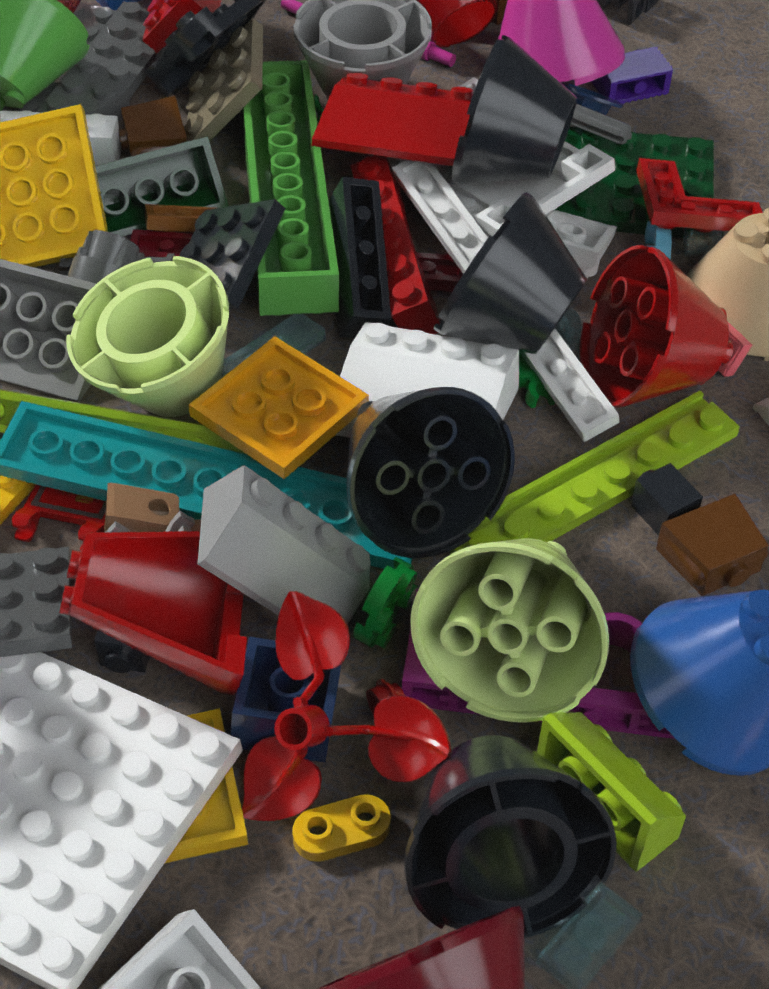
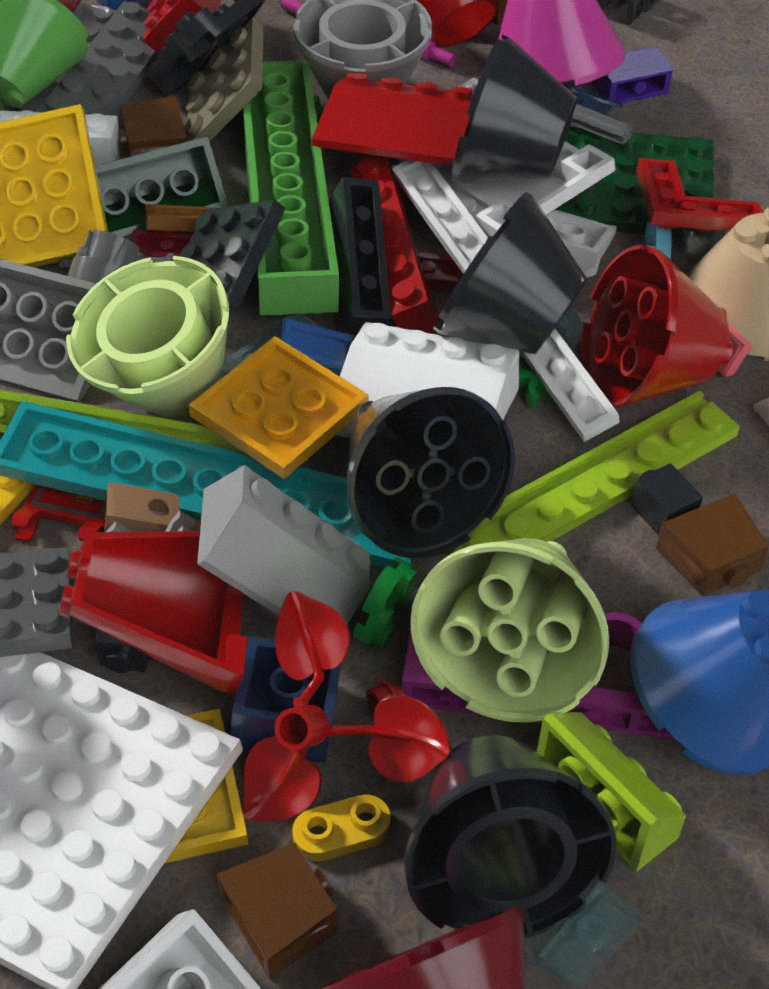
none -> reddish brown torso [217,843,339,980]
none -> blue tile [278,318,356,375]

